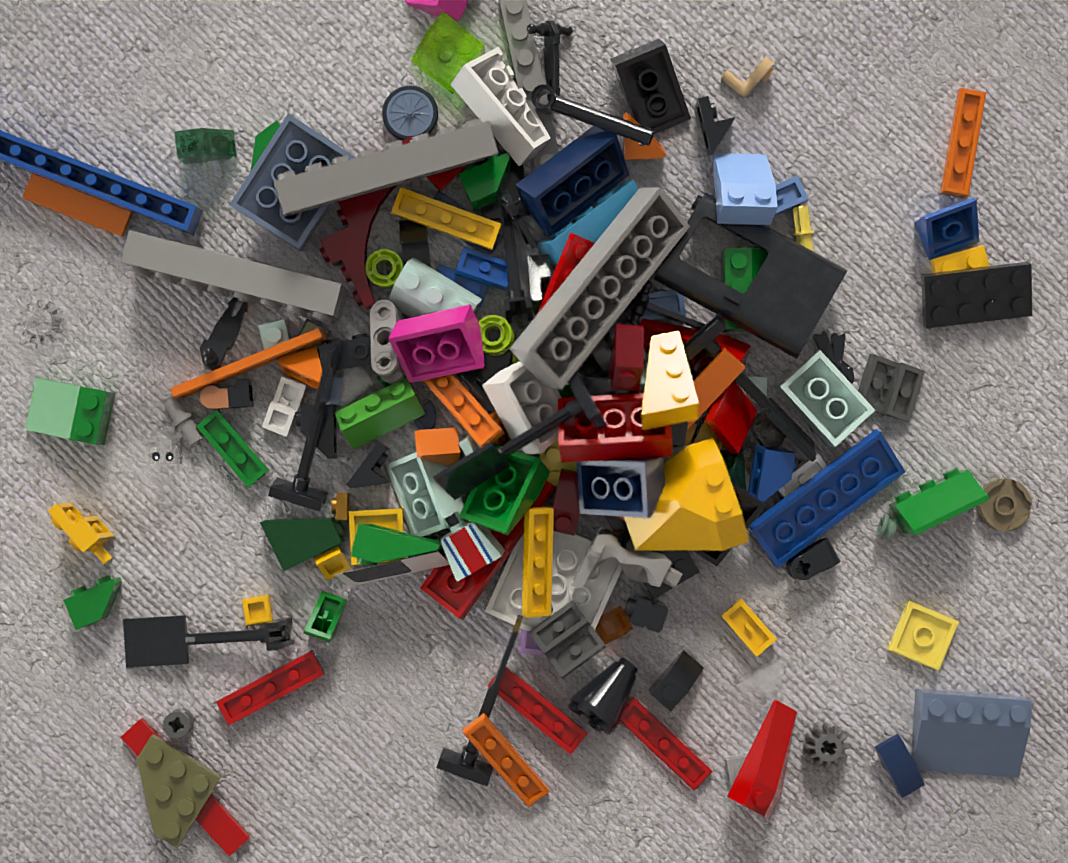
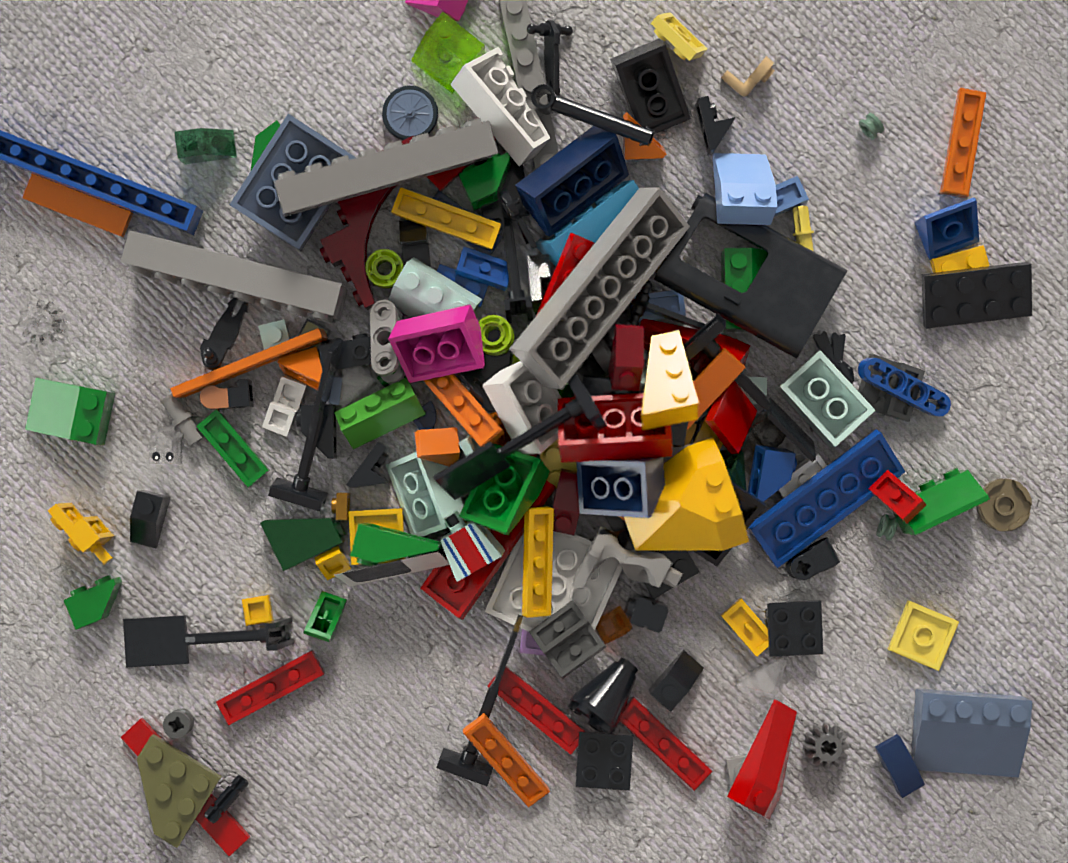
none -> black slope [130,490,171,549]
none -> black axle [204,775,249,824]
none -> black hinge [576,732,633,791]
none -> light yellow plate [651,12,708,61]
none -> black hinge [765,600,823,657]
none -> sand green bush [858,113,885,140]
none -> blue beam [858,358,951,417]
none -> red plate [868,470,927,524]

